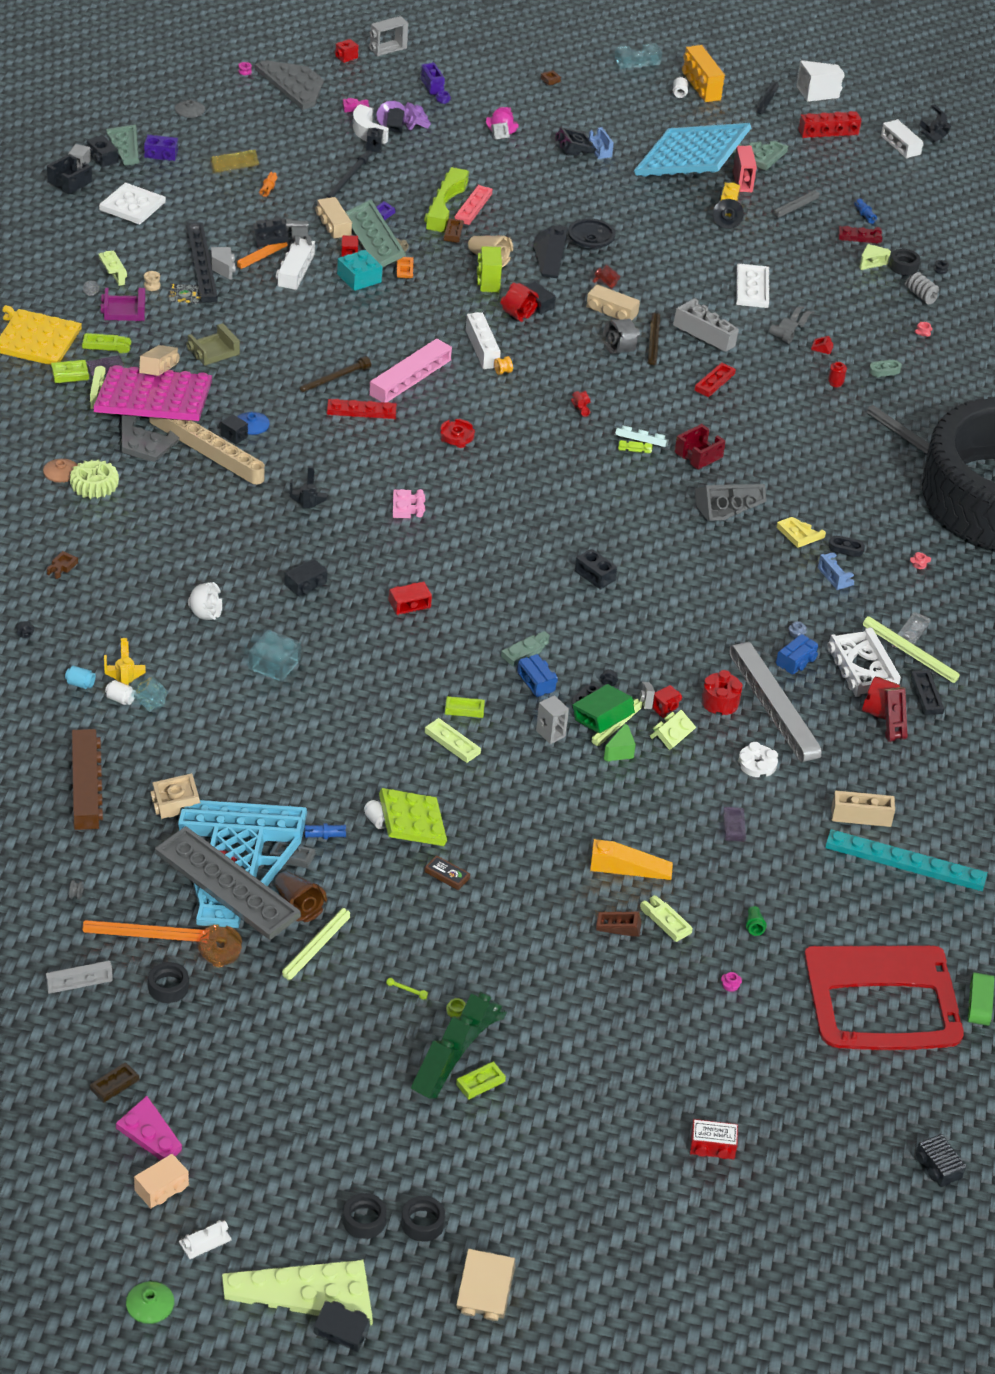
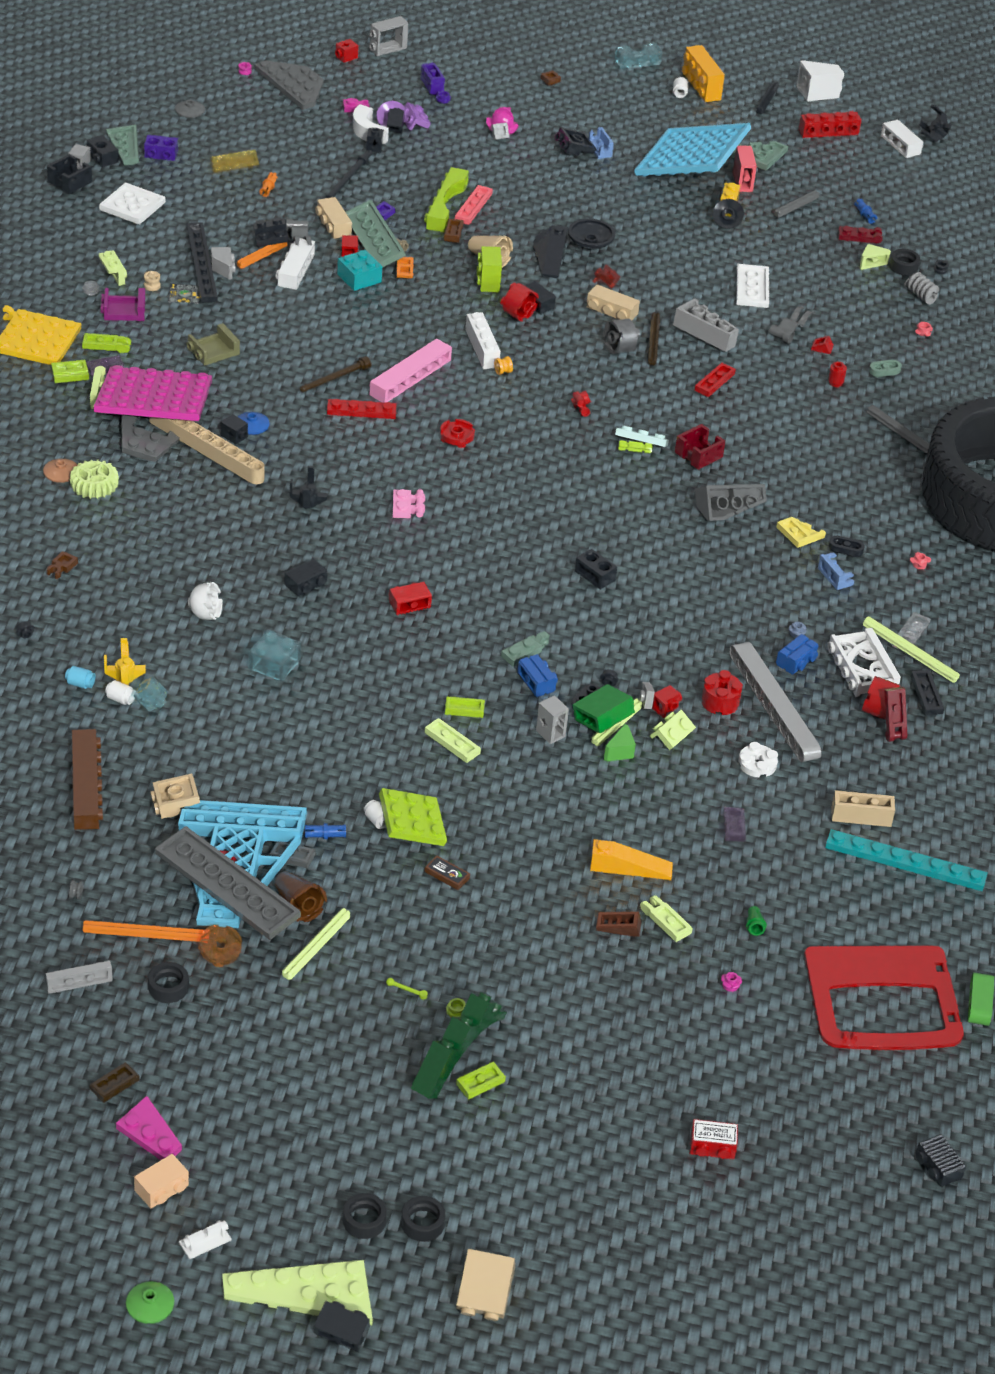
tan brick [139,345,179,376] -> none

